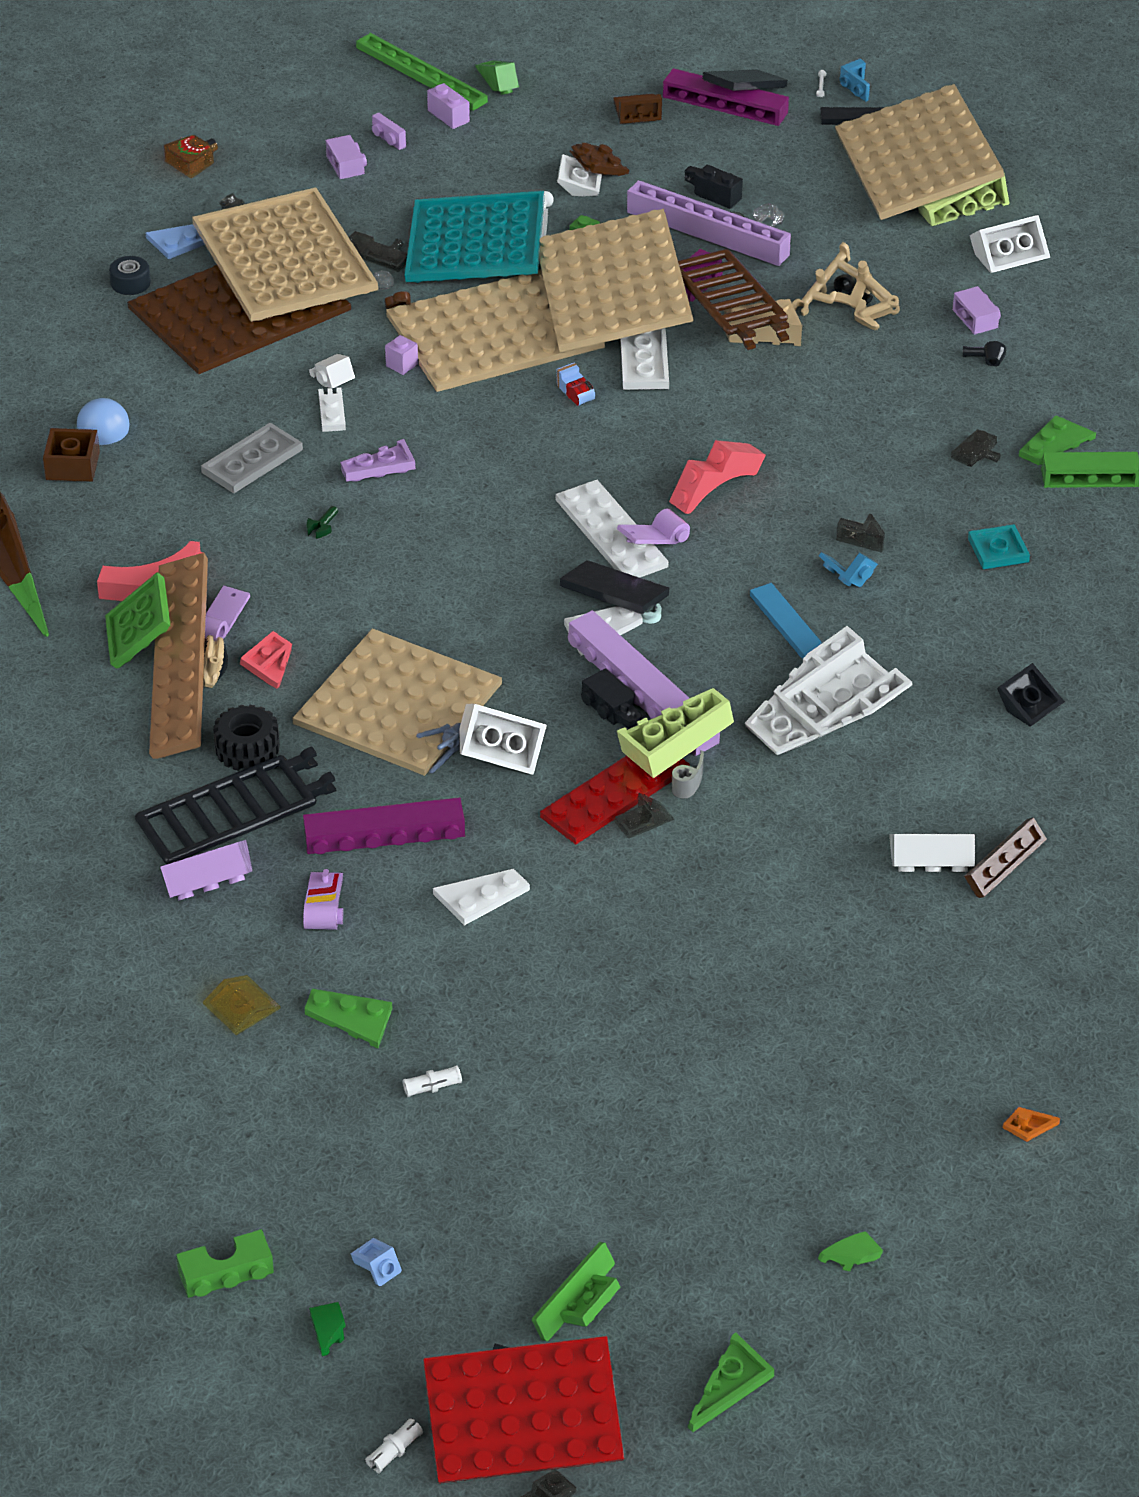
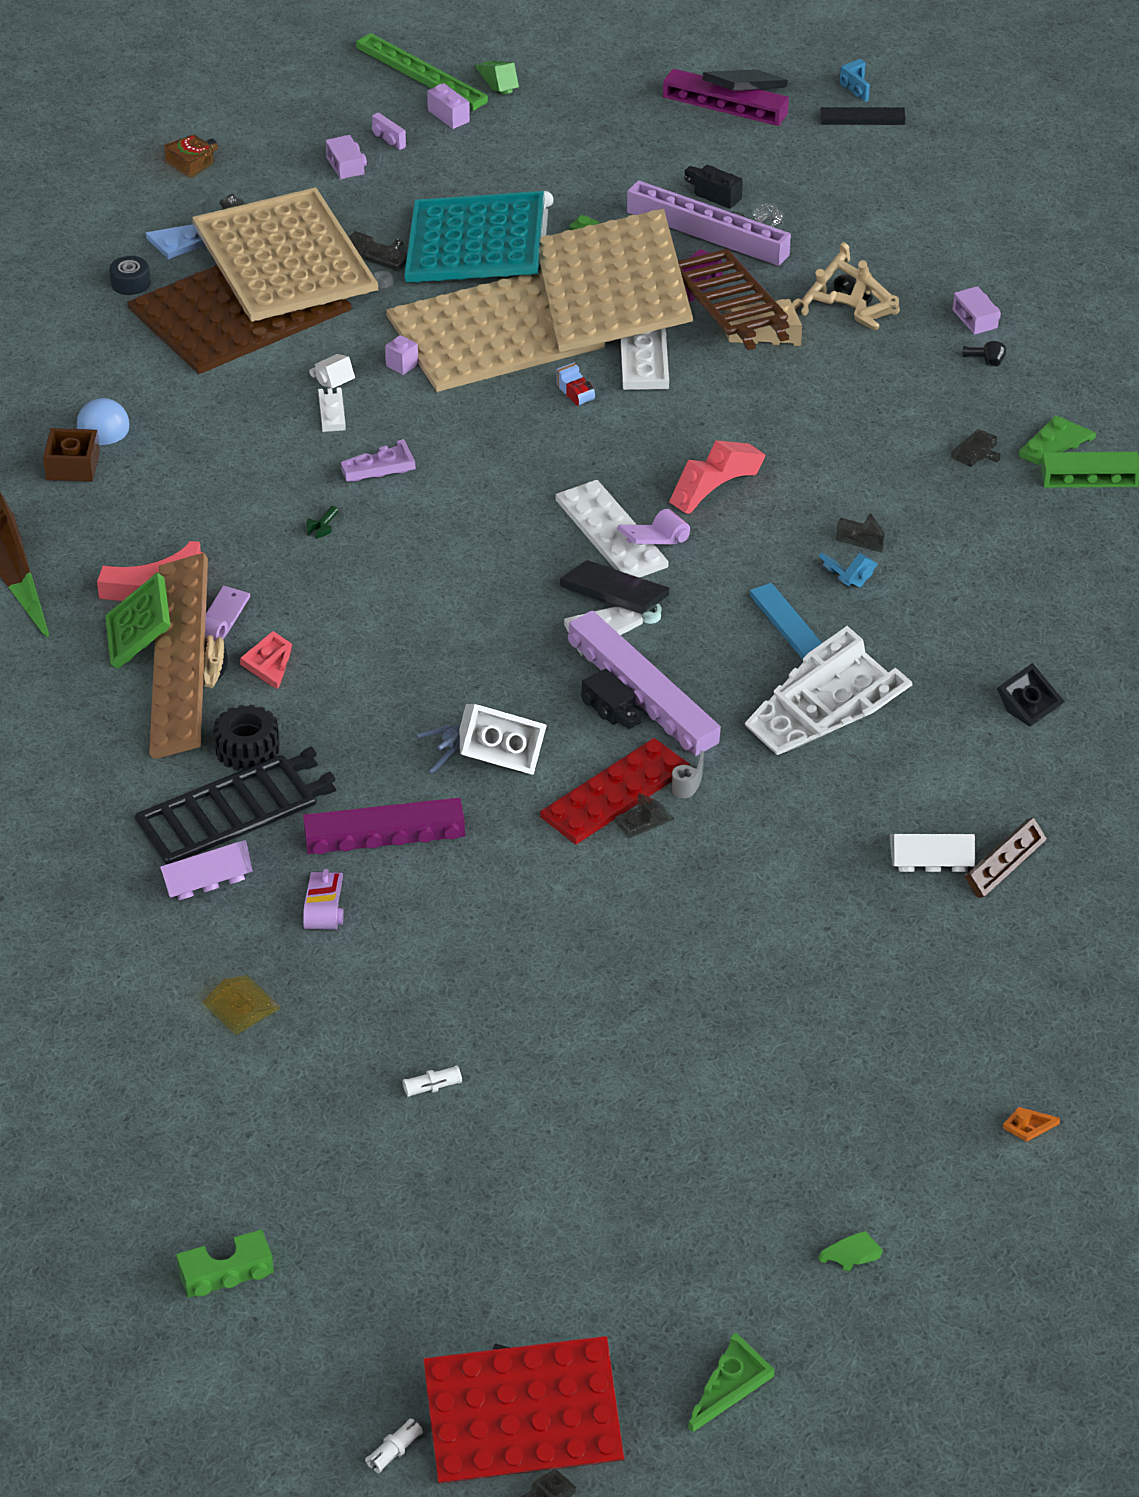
light grey plate [201,423,303,493] -> none
tan plate [293,628,502,776] -> none
bright green wing [305,989,392,1049] -> none
green slope [309,1302,345,1357] -> none
light blue bracket [350,1238,402,1286] -> none
reddish brown tile [385,291,411,309] -> none
white wing [433,869,530,925] -> none
bright green bracket [532,1242,620,1341] -> none
white slope [557,154,602,196] -> none
reddish brown plate [570,142,629,176] -> none
reddish brown bracket [613,94,662,124] -> none
yellowish green wedge [617,688,734,778] -> none
white hinge [816,70,826,97] -> none
tan plate [835,84,1005,220] -> none
yellowish green wedge [918,174,1010,226] -> none
teal plate [968,524,1030,569] -> none
white slope [970,215,1050,273] -> none

